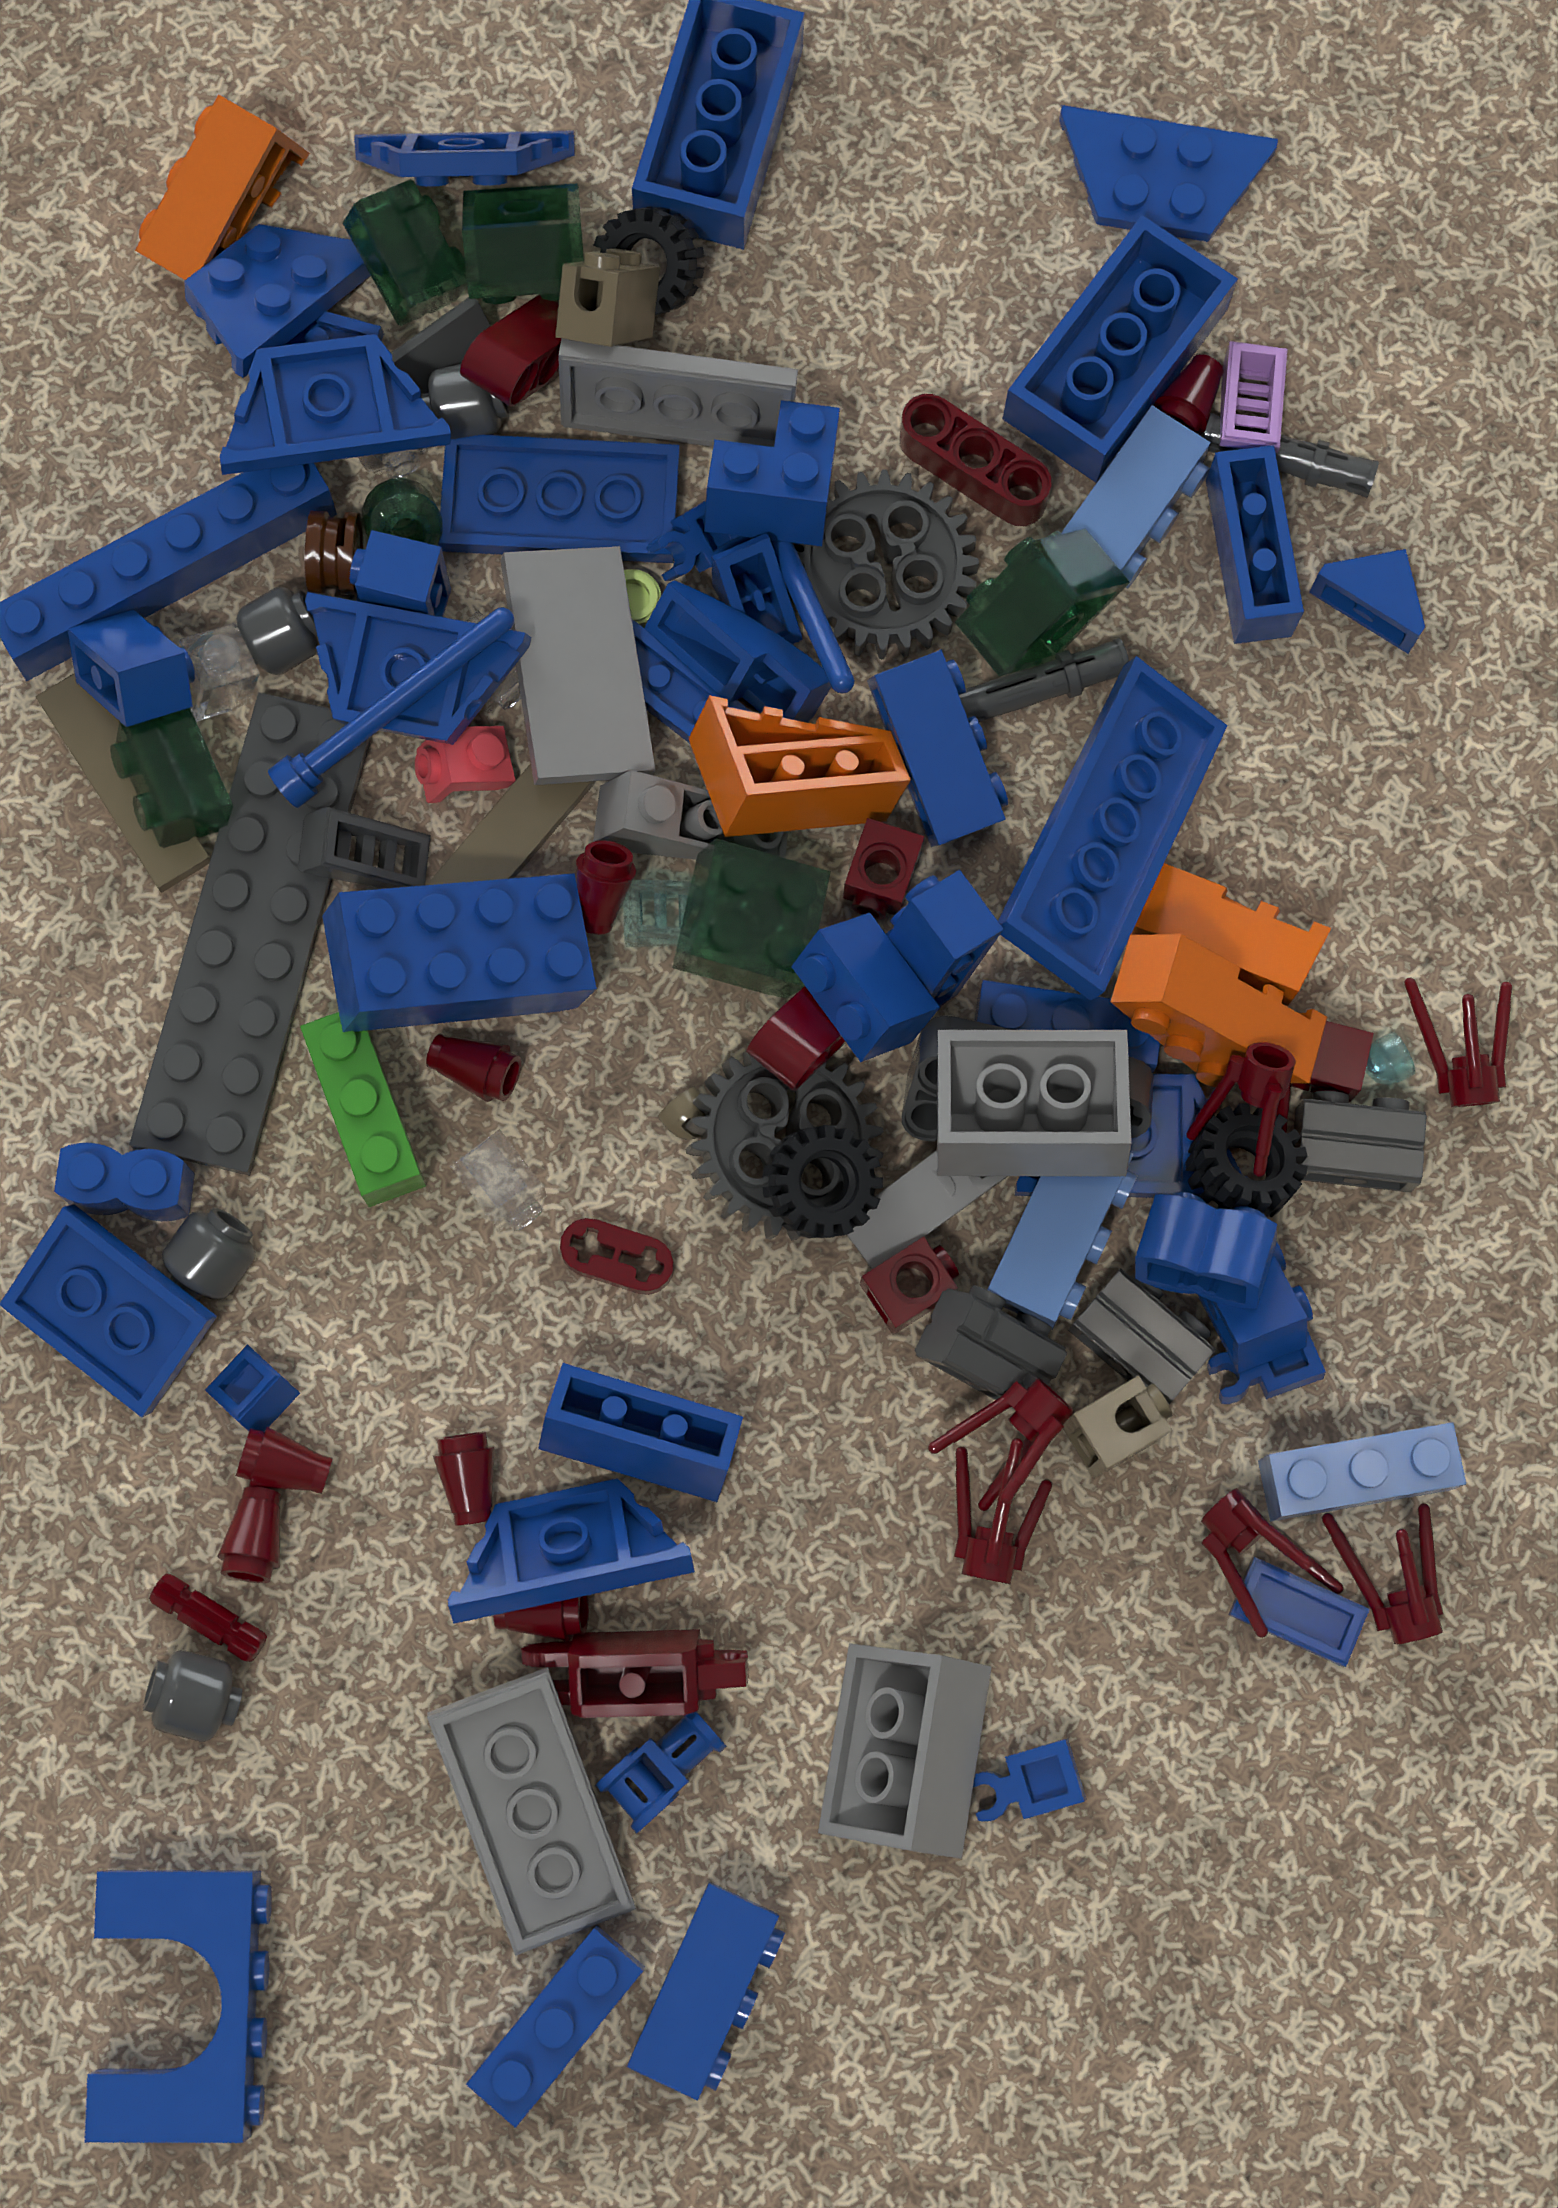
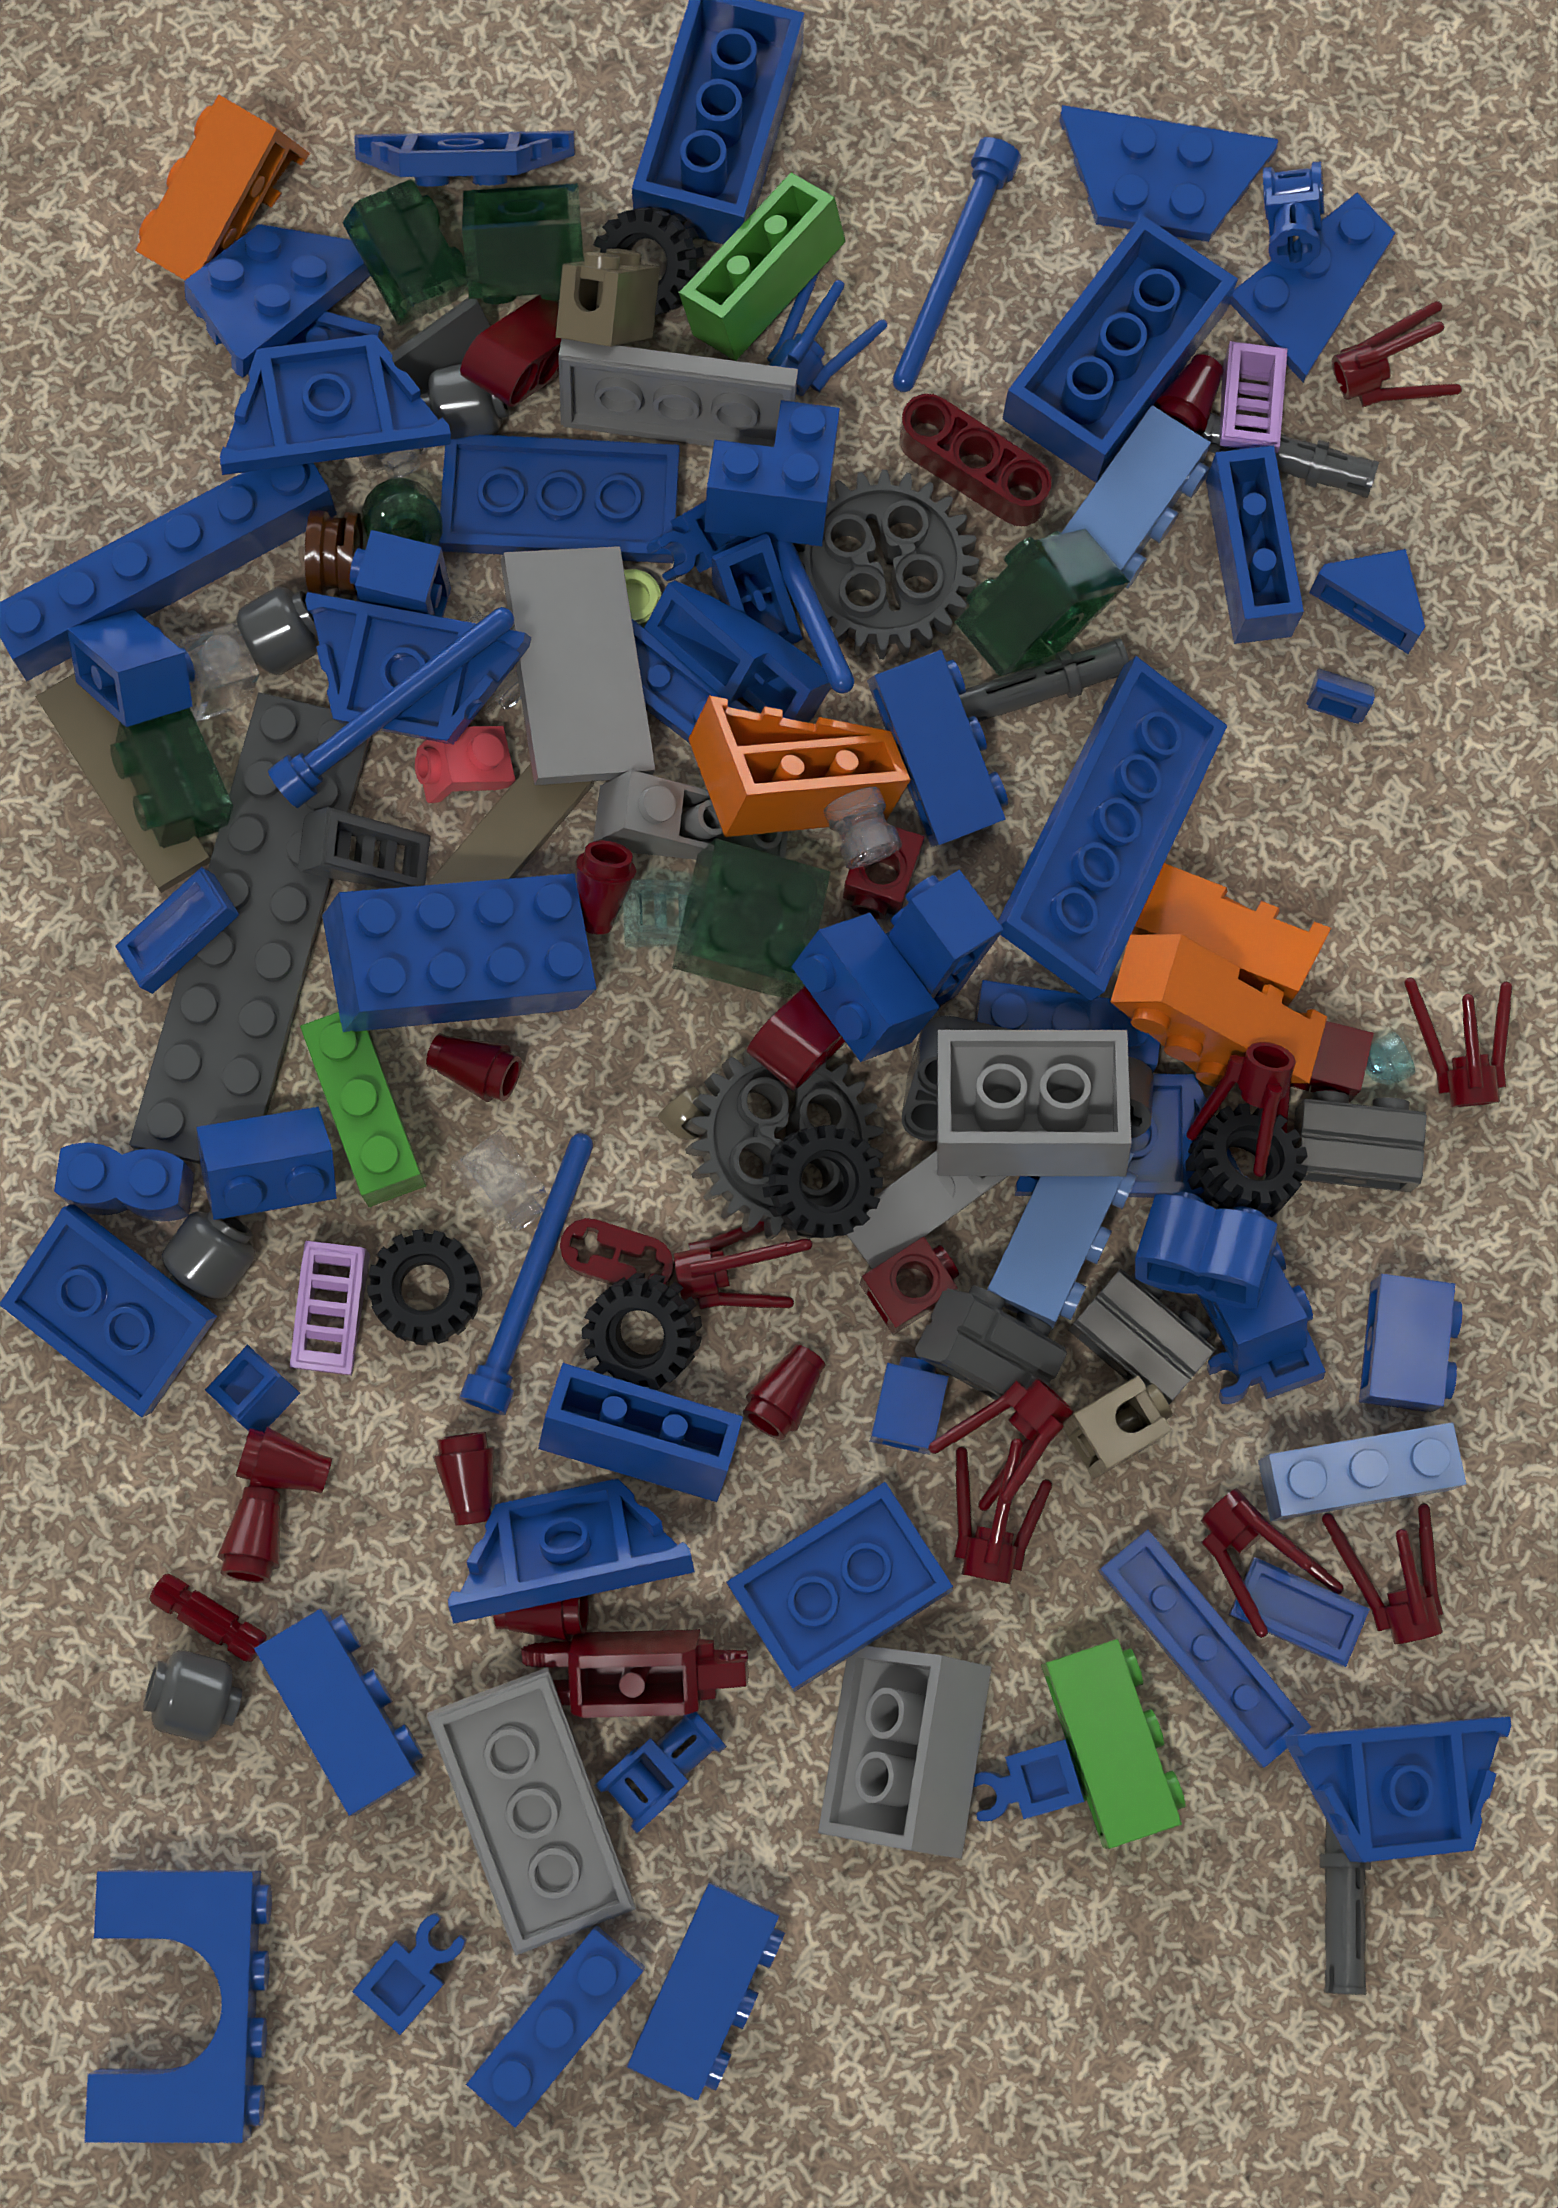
none -> blue tile [115,867,239,994]
none -> blue brick [196,1107,337,1220]
none -> blue brick [254,1608,424,1816]
none -> lavender slope [290,1241,370,1376]
none -> blue plate [352,1913,467,2035]
none -> black tyre [367,1229,482,1345]
none -> blue piece [459,1133,593,1415]
none -> black tyre [582,1273,702,1390]
none -> dark red plant [674,1221,813,1309]
none -> bright green brick [679,172,846,361]
none -> blue plate [726,1482,953,1692]
none -> dark red cone [743,1345,826,1440]
none -> blue plant [767,269,888,396]
none -> clear wheel [824,787,902,869]
none -> blue brick [869,1357,949,1455]
none -> blue piece [892,137,1021,392]
none -> bright green brick [1041,1639,1186,1849]
none -> blue plate [1098,1529,1312,1768]
none -> blue wing [1230,193,1395,383]
none -> blue connector [1263,161,1324,269]
none -> blue wing [1285,1716,1511,1863]
none -> blue slope [1306,668,1375,724]
none -> dark grey pin [1319,1818,1371,1995]
none -> dark red plant [1332,301,1462,408]
none -> blue brick [1359,1273,1463,1412]

